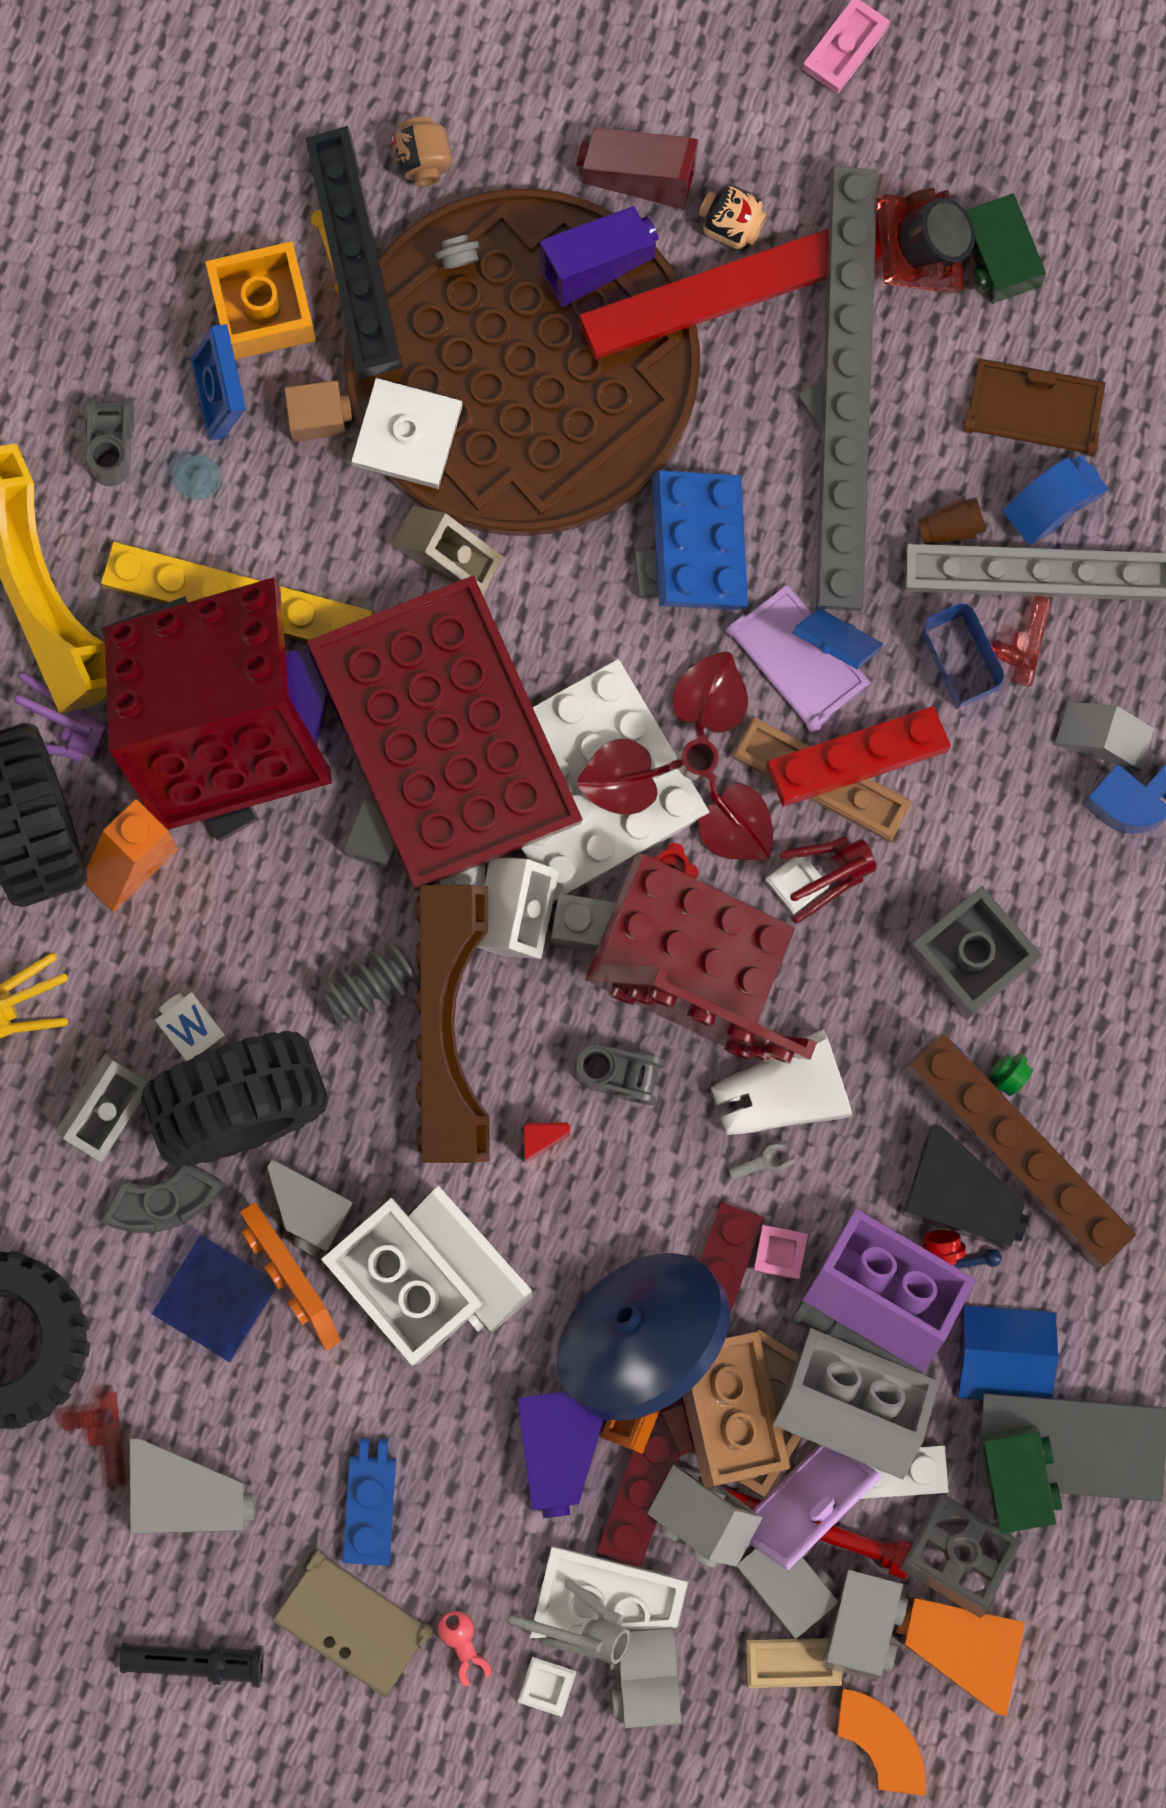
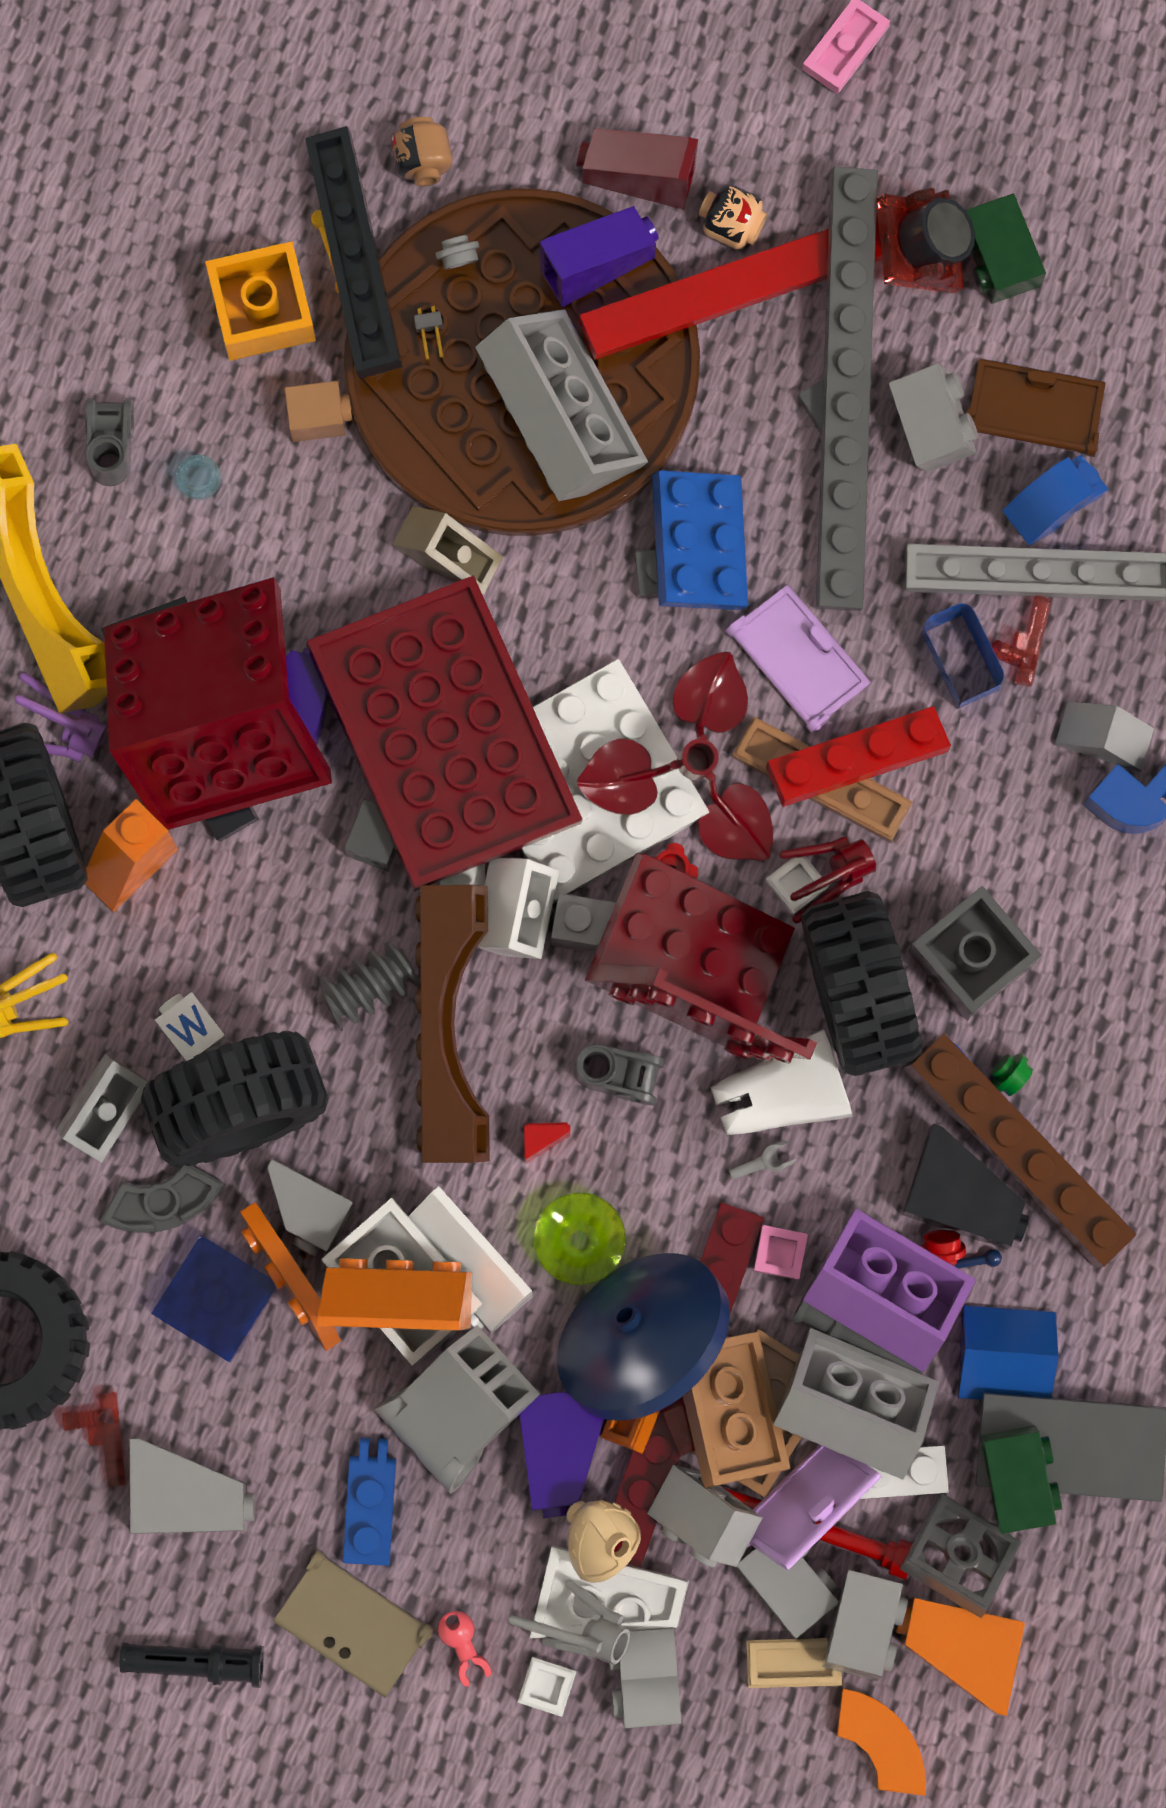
yellow plate [101,542,373,642] -> none
blue tile [190,324,246,441] -> none
white plate [351,378,463,489] -> none
blue piece [792,609,884,669] -> none
reddish brown cone [917,496,986,545] -> none
none -> orange slope [317,1258,472,1331]
none -> light grey piece [374,1325,540,1494]
none -> flat silver piece [414,306,443,360]
none -> light grey slope [475,309,648,501]
none -> clear neon green dish [534,1193,626,1285]
none -> tan helmet [567,1500,641,1583]
none -> black tyre [801,891,922,1076]
none -> light grey brick [889,363,978,472]

